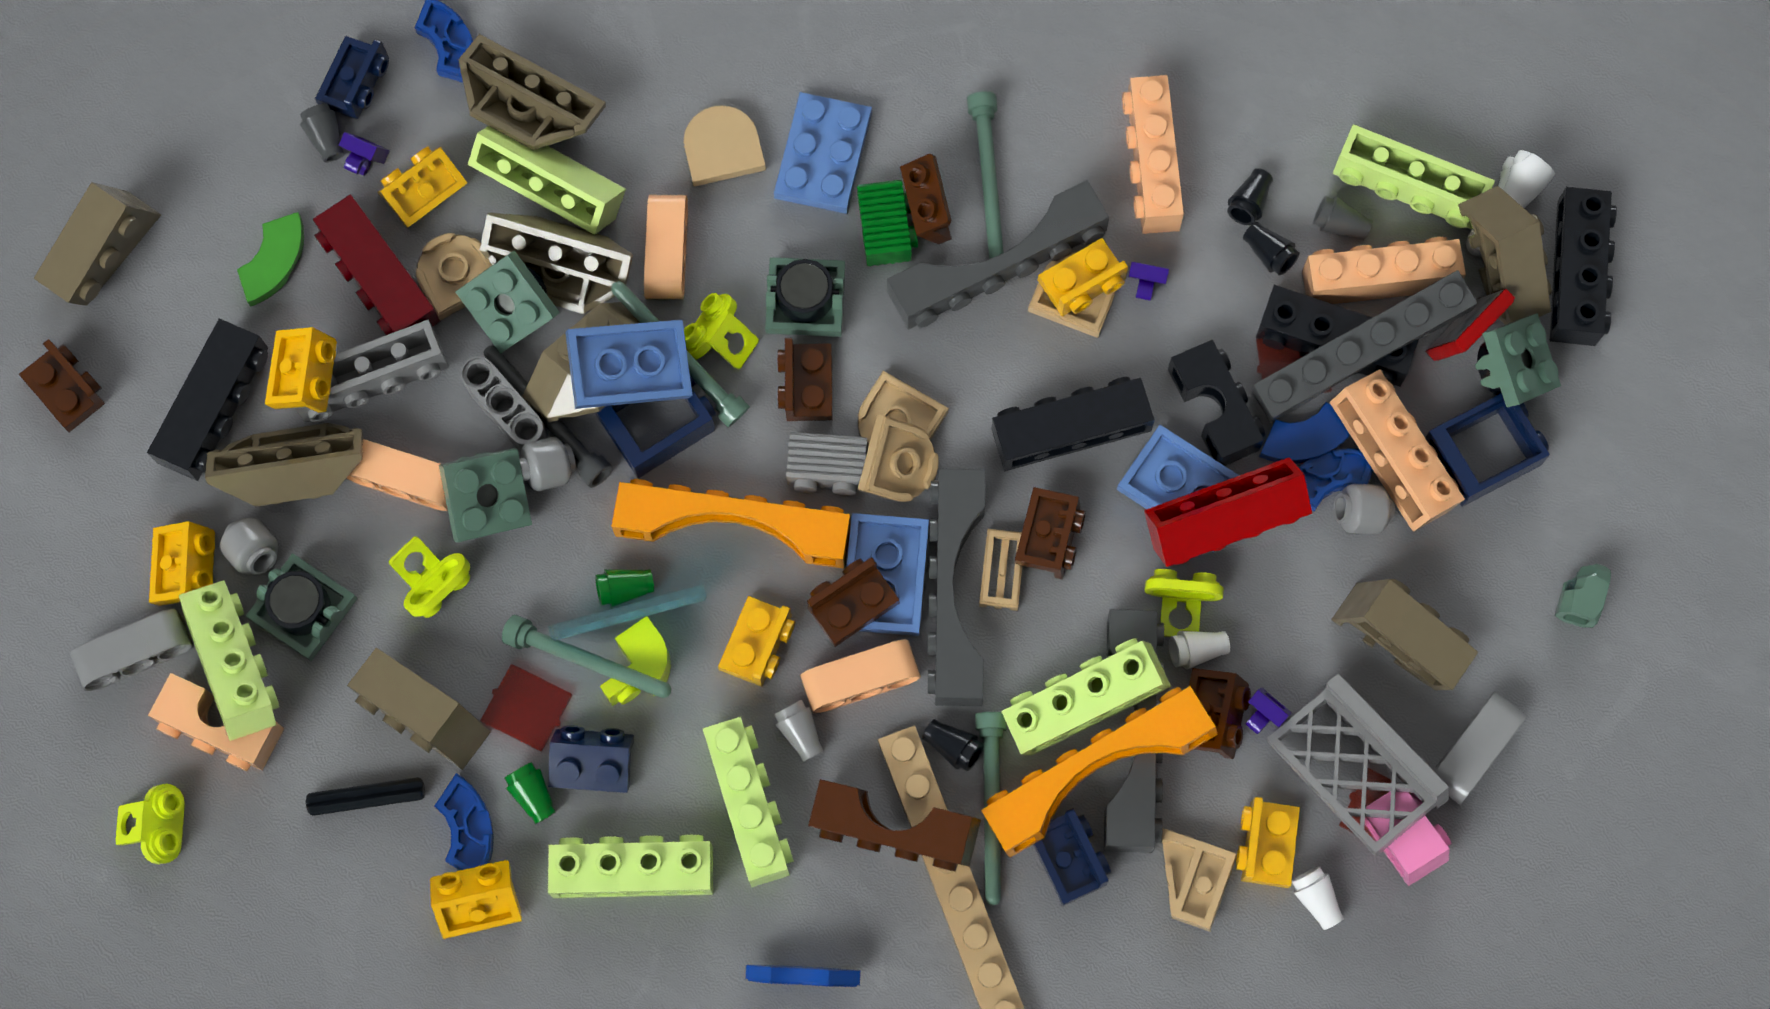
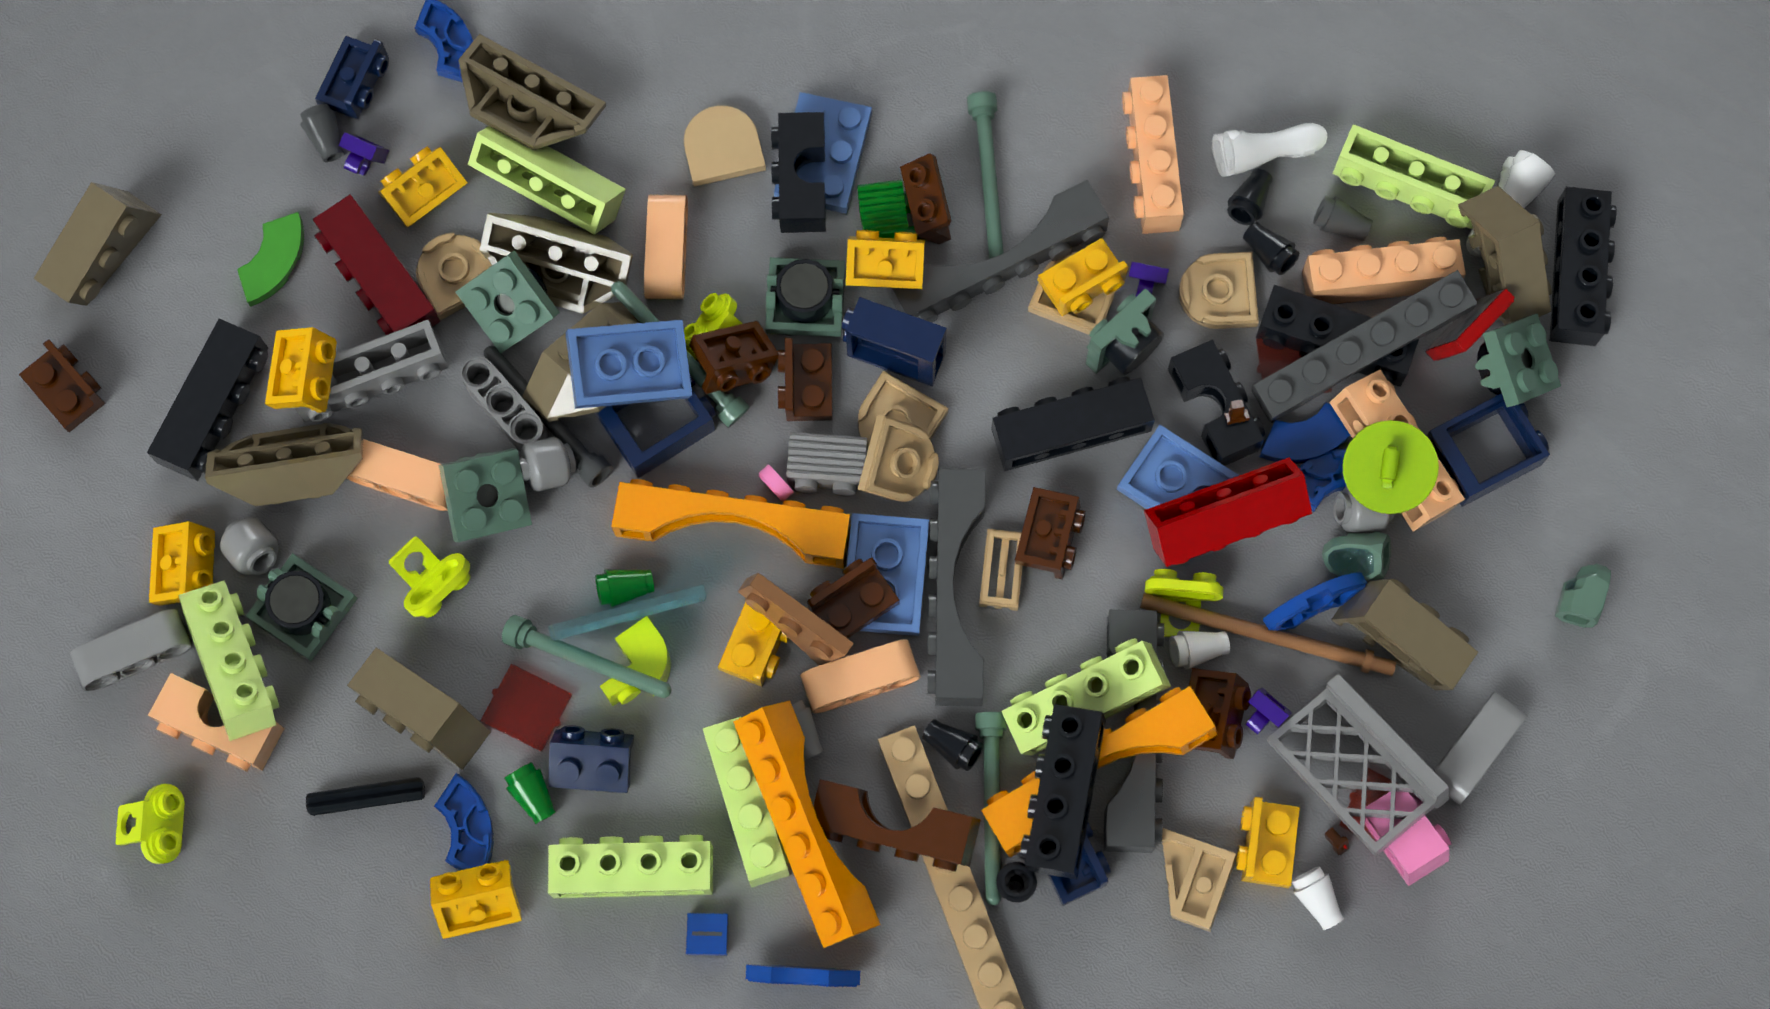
none -> blue tile [686,913,729,956]
none -> reddish brown bracket [689,320,779,394]
none -> light orange arch [733,700,881,948]
none -> medium nougat wing [738,573,854,666]
none -> bright pink tile [758,464,794,501]
none -> black arch [771,112,826,233]
none -> dark blue window [842,297,947,387]
none -> yellow bracket [846,230,925,289]
none -> black cone [996,862,1037,903]
none -> black brick [1020,704,1106,880]
none -> sand green piece [1086,288,1164,375]
none -> medium nougat bar [1140,593,1396,676]
none -> tan tile [1179,252,1259,329]
none -> white piece [1211,123,1327,177]
none -> reddish brown piece [1224,399,1250,425]
none -> blue tile [1263,572,1367,631]
none -> sand green rock [1322,532,1391,580]
none -> reddish brown piece [1325,827,1349,856]
none -> lime shield [1343,420,1439,514]

